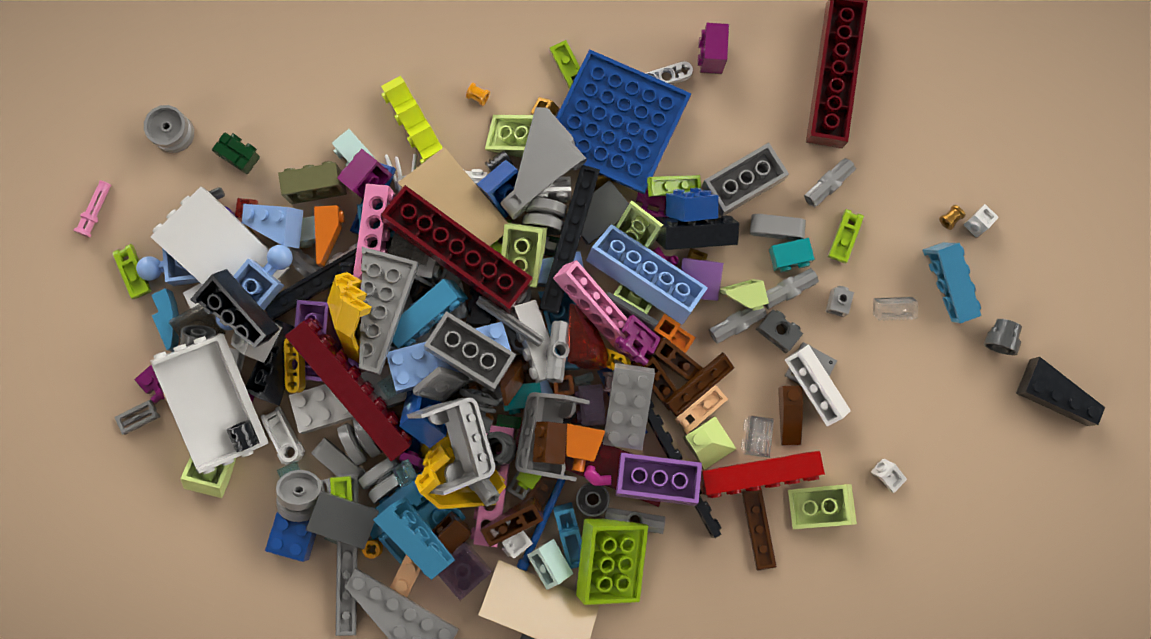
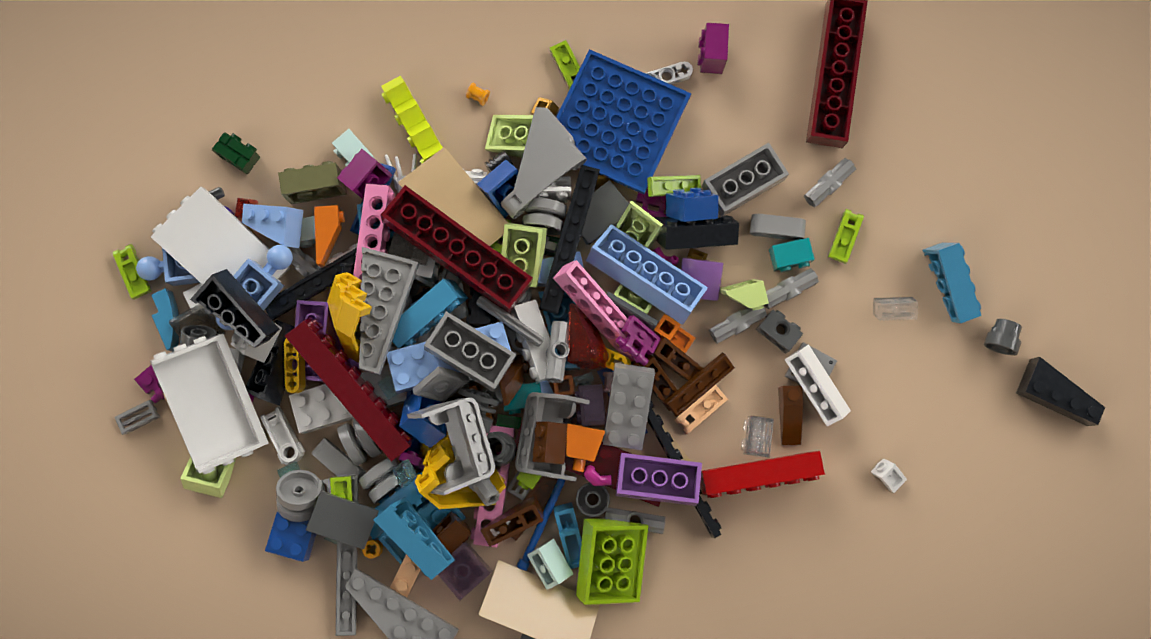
bright pink pin [73,180,112,238] -> none
light grey wheel [144,105,194,153] -> none
black piece [227,420,259,452] -> none
white bracket [502,531,533,558] -> none
yellowish green slope [683,417,736,470] -> none
reddish brown tile [742,489,777,571] -> none
yellowish green slope [788,484,857,529] -> none
light grey brick [826,286,854,317] -> none
pearl gold bush [939,205,966,230] -> none
white bracket [964,204,999,237] -> none

